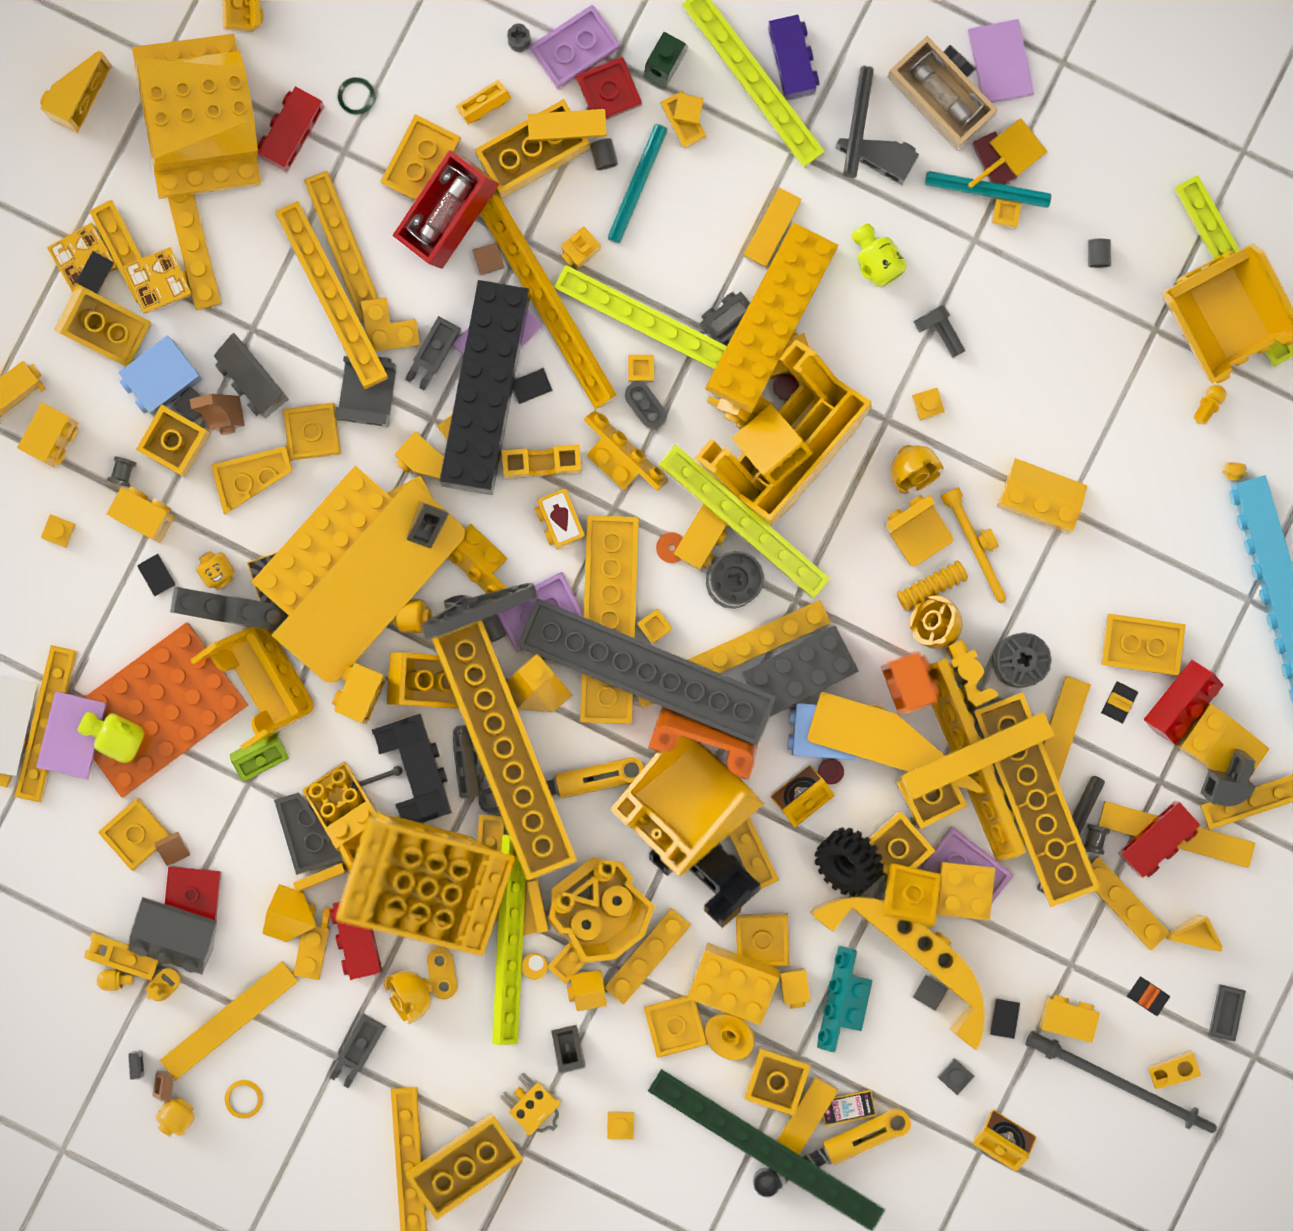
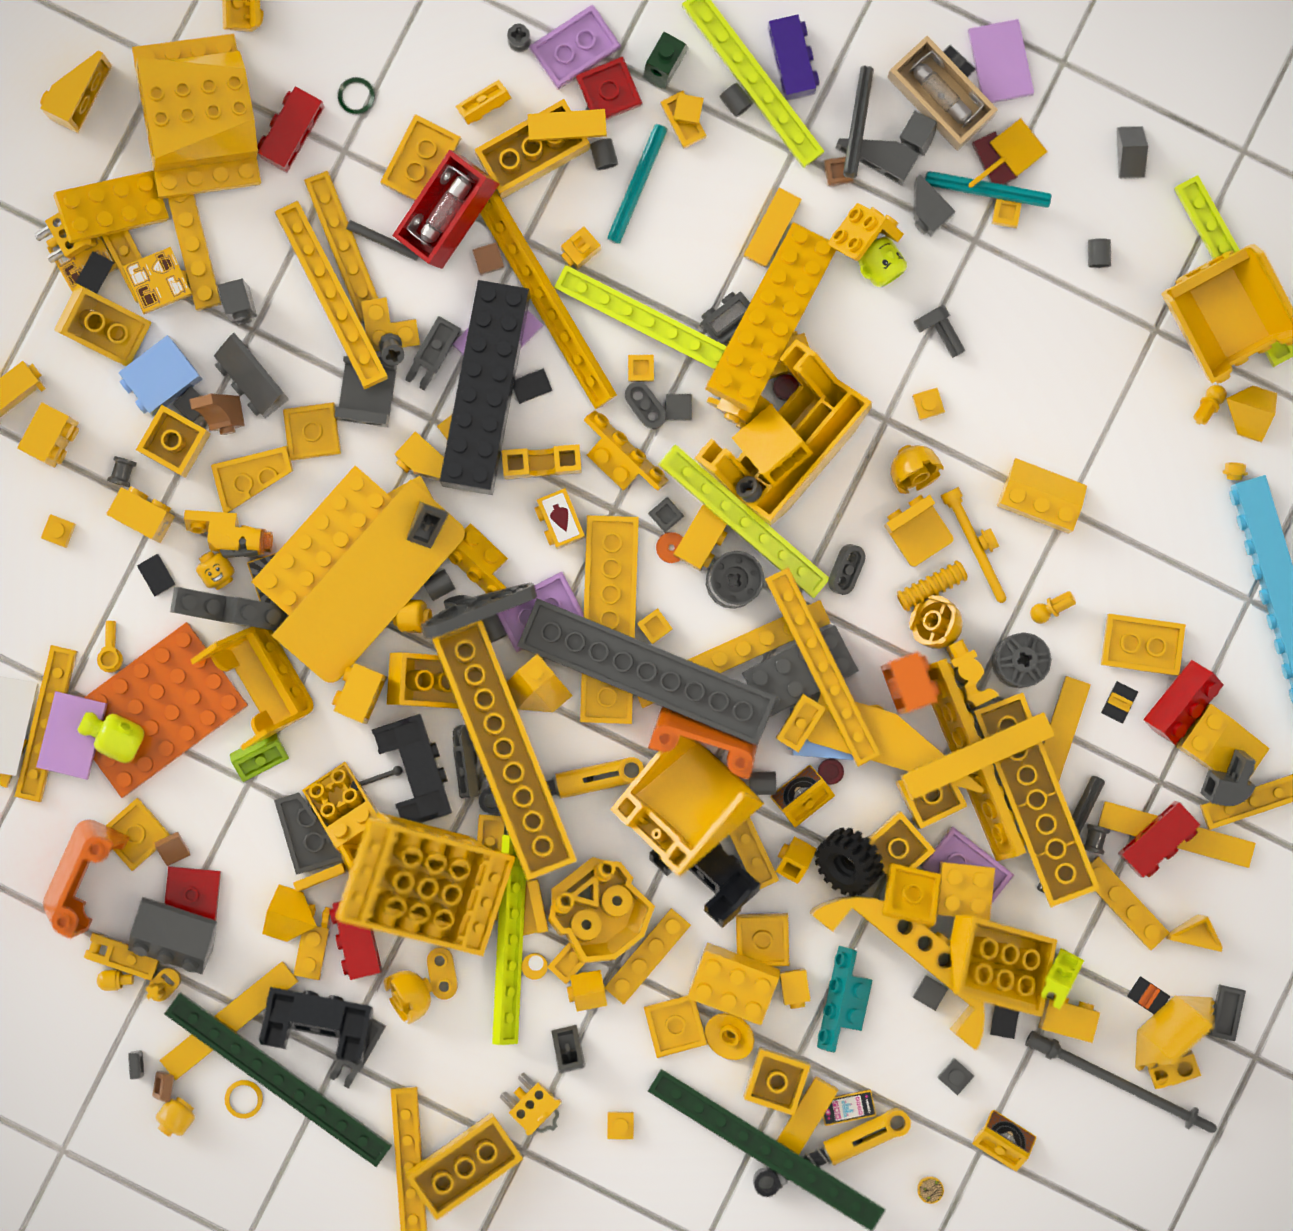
none -> yellow piece [34,213,96,263]
none -> orange windscreen [43,819,129,939]
none -> yellow plate [53,170,169,244]
none -> yellow plate [97,621,123,673]
none -> dark green plate [164,992,392,1167]
none -> yellow plate [184,510,273,558]
none -> dark grey brick [218,278,257,325]
none -> black bracket [259,987,374,1064]
none -> dark grey bar [346,220,419,261]
none -> dark grey bush [379,333,405,366]
none -> dark grey beam [424,569,456,601]
none -> dark grey tile [648,496,684,533]
none -> dark grey tile [666,394,692,421]
none -> dark grey beam [719,83,753,118]
none -> dark grey bush [736,476,763,503]
none -> dark grey beam [749,771,776,795]
none -> yellow tile [765,567,881,767]
none -> yellow plate [775,694,826,752]
none -> yellow brick [775,836,817,884]
none -> medium nougat tile [824,157,854,187]
none -> yellow bracket [828,203,904,261]
none -> dark grey plate [828,544,865,595]
none -> dark grey brick [900,111,937,156]
none -> dark grey slope [913,175,956,237]
none -> tile [917,1176,944,1204]
none -> yellow slope [950,915,1057,1017]
none -> yellow axle [1030,591,1076,624]
none -> neon yellow hinge [1041,948,1084,1010]
none -> dark grey slope [1117,126,1148,178]
none -> yellow wedge [1135,995,1215,1071]
none -> yellow slope [1226,386,1277,442]

